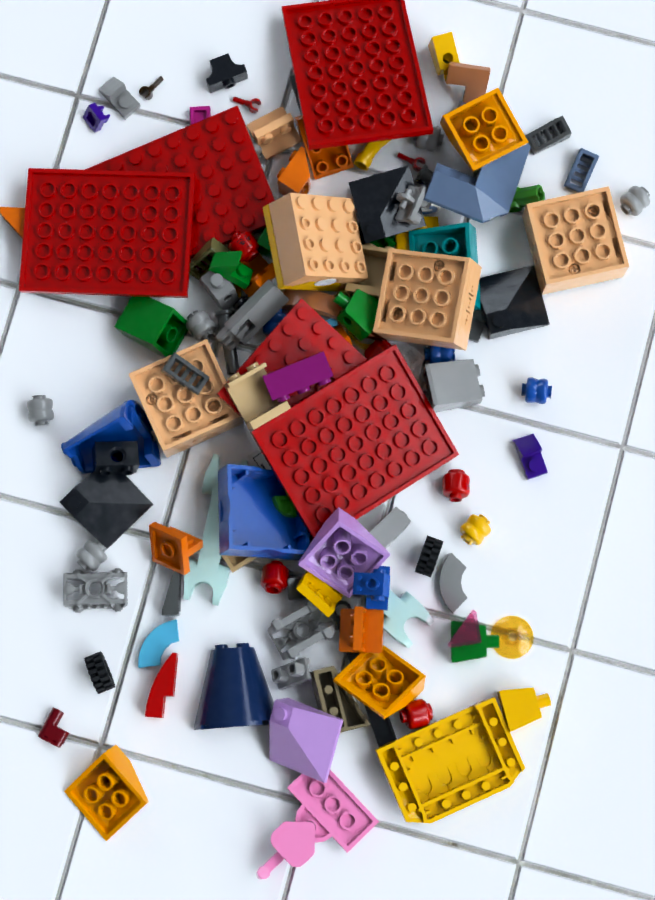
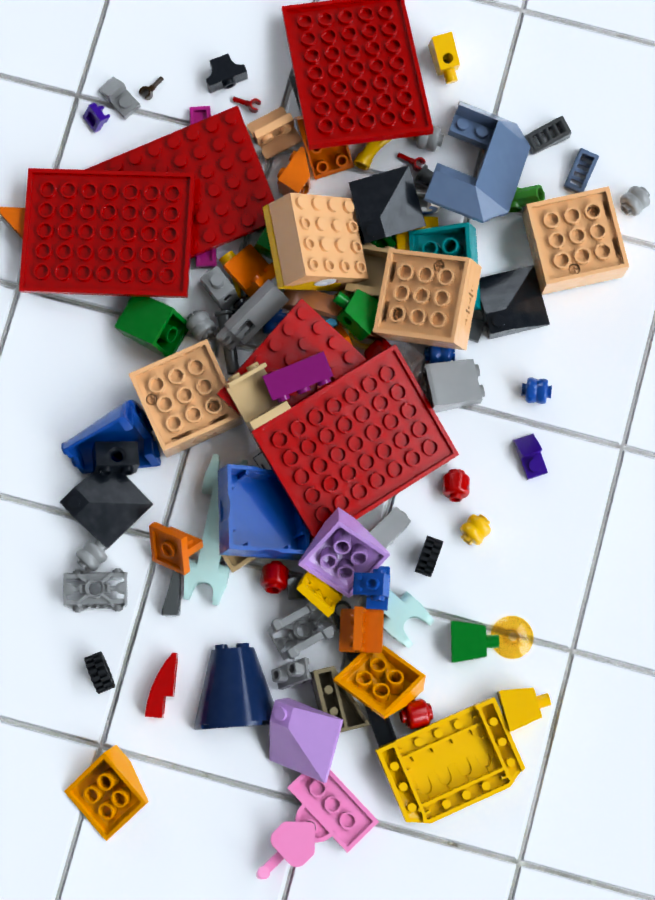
light grey piece [27,395,54,426] -> none
dark red piece [37,707,69,748] -> none
medium azure tile [138,619,180,668] -> none
dark grey slope [161,352,210,395] -> none
olive slope [189,238,228,281] -> none
green slope [208,251,254,289] -> none
red head [228,231,260,263] -> none
bright green tile [272,496,297,518] -> none
light grey hips [395,185,428,225] -> none
light grey tile [439,553,468,614] -> none
light orange slope [440,88,528,171] -> none
nougat tile [446,62,491,103] -> none
clear pink slope [447,609,482,648] -> none

